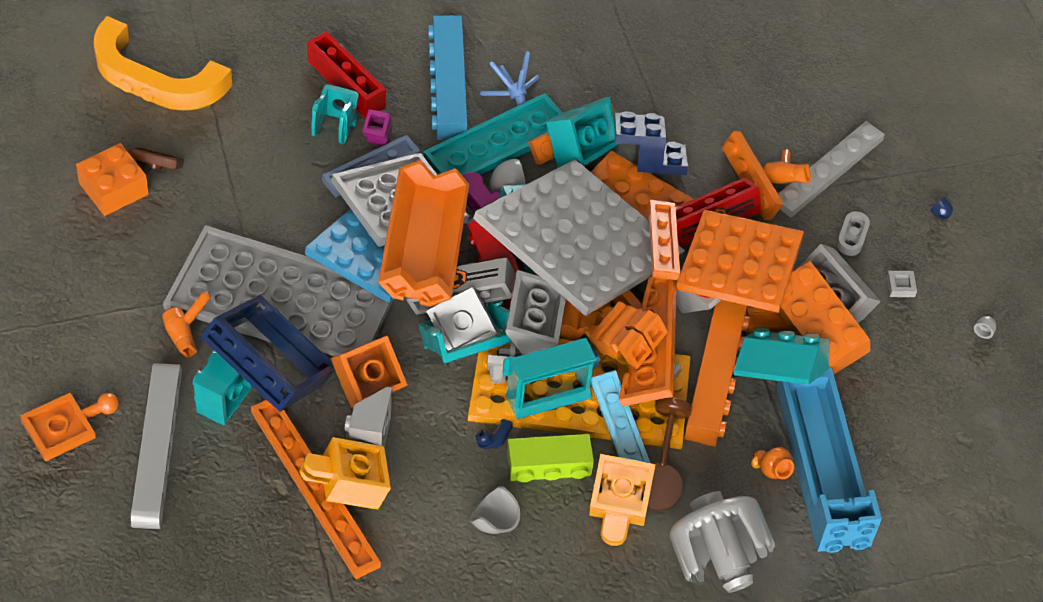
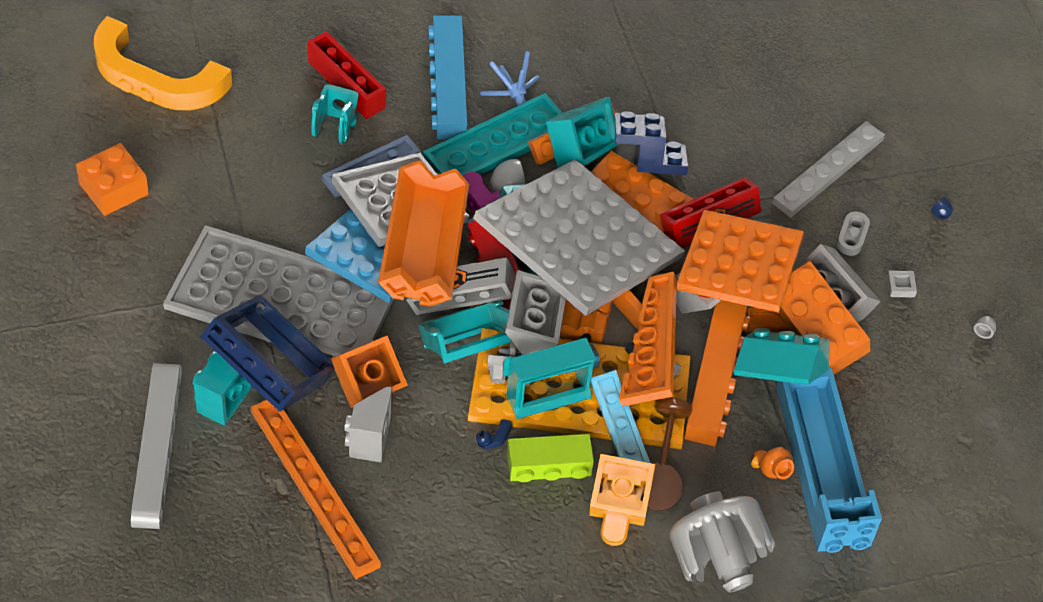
orange plate [20,393,119,462] -> none
reddish brown plate [128,147,184,169] -> none
orange piece [162,292,211,358] -> none
light orange brick [299,437,391,510] -> none
magenta leg [362,109,392,146] -> none
tile [426,285,499,350] -> none
light grey helmet [470,486,520,534] -> none
orange hips [585,302,668,369] -> none
plate [648,200,680,280] -> none
orange plate [722,131,784,220] -> none
orange piece [764,149,812,184] -> none

